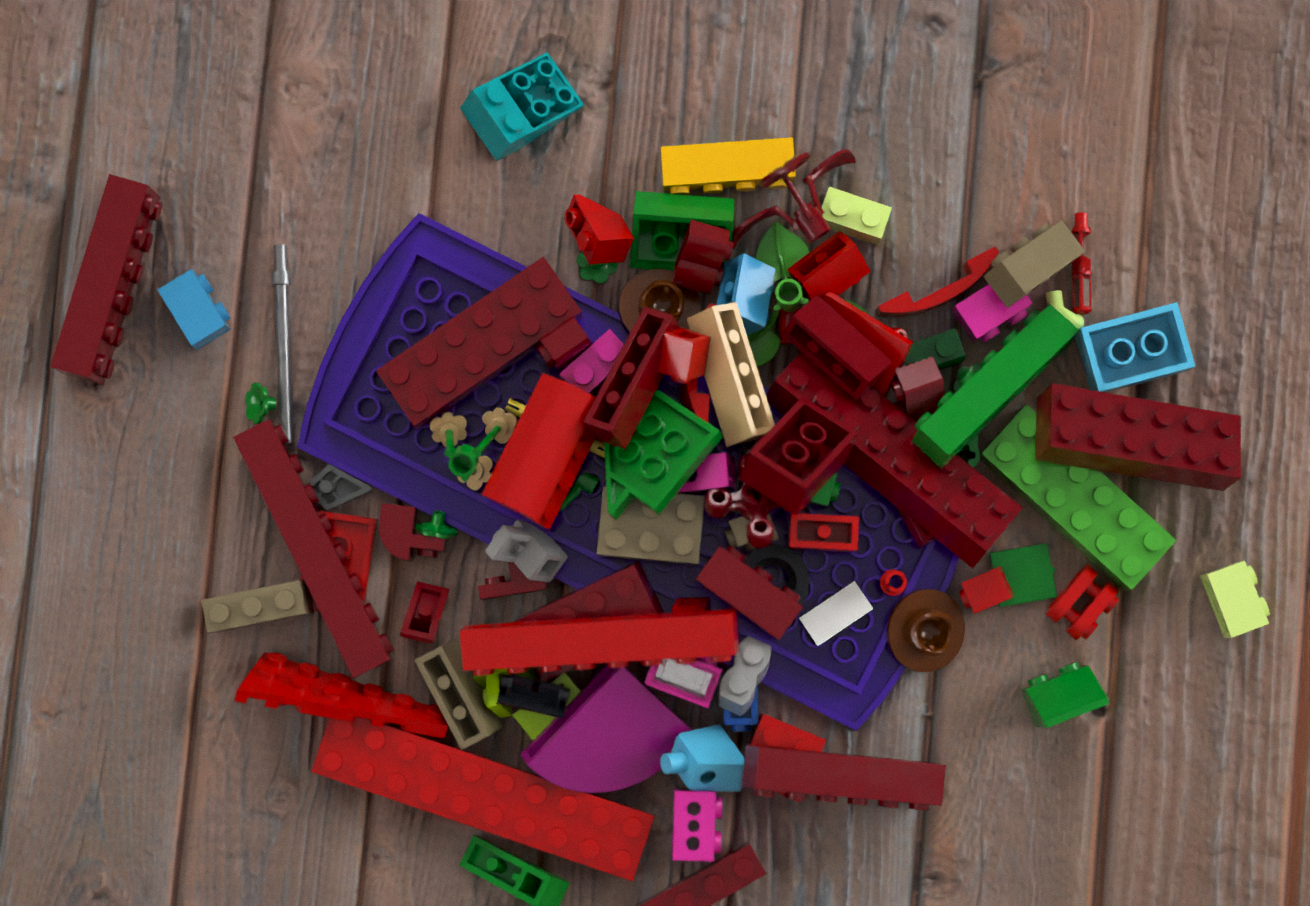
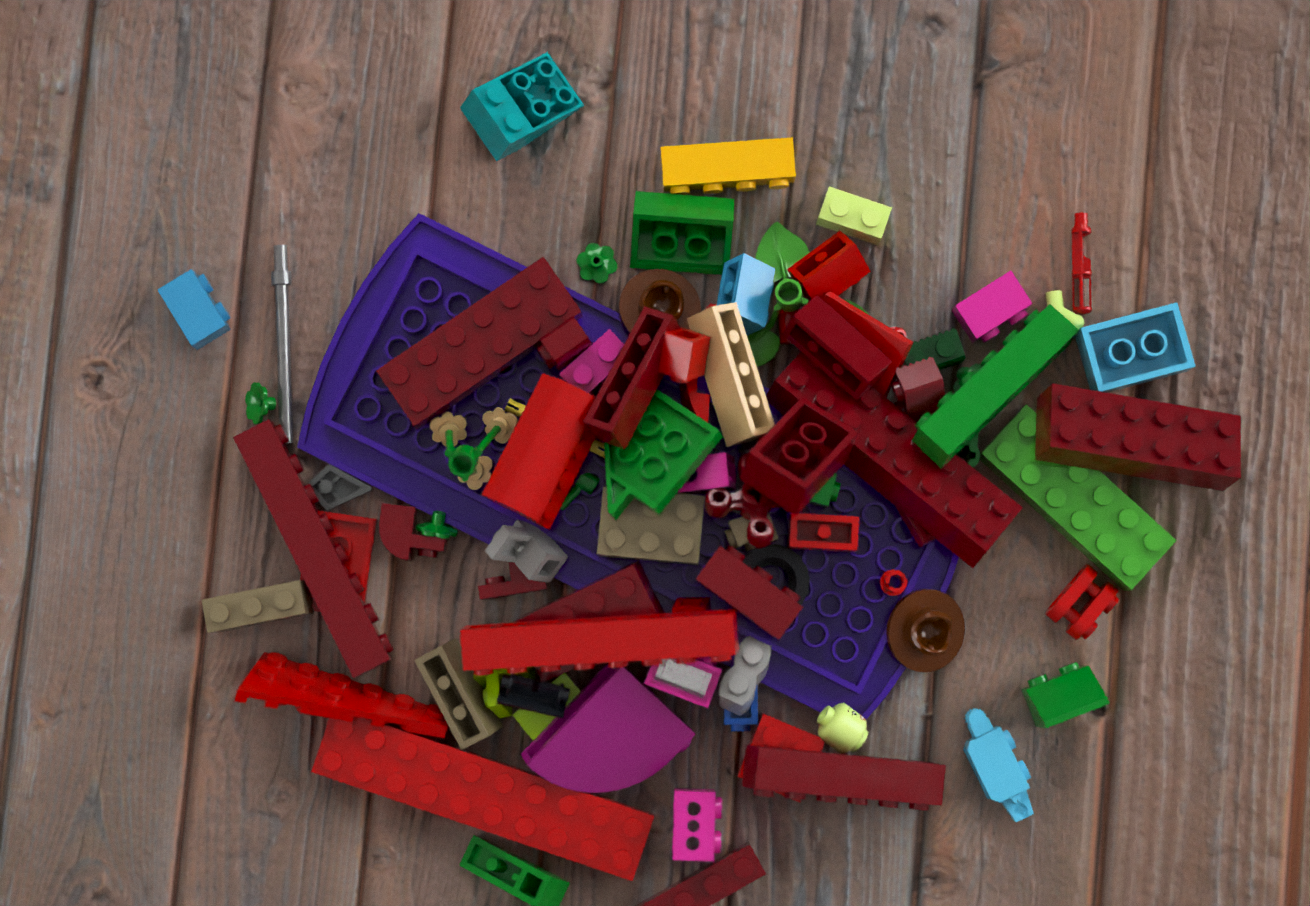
dark red brick [50,174,162,386] -> none
dark red slope [400,581,449,644] -> none
red slope [564,194,634,265] -> none
medium azure torso [661,724,745,792] -> none
dark red brick [671,220,734,294] -> none
dark red plant [732,149,856,249] -> none
white sticker [799,581,873,646] -> none
red slope [875,246,999,318] -> none
red brick [959,566,1014,614] -> none
dark tan brick [983,220,1086,308] -> none
green piece [989,543,1057,607] -> none
yellowish green brick [1200,561,1270,638] -> none
none -> yellowish green head [817,703,868,754]
none -> medium azure hinge [963,708,1034,822]

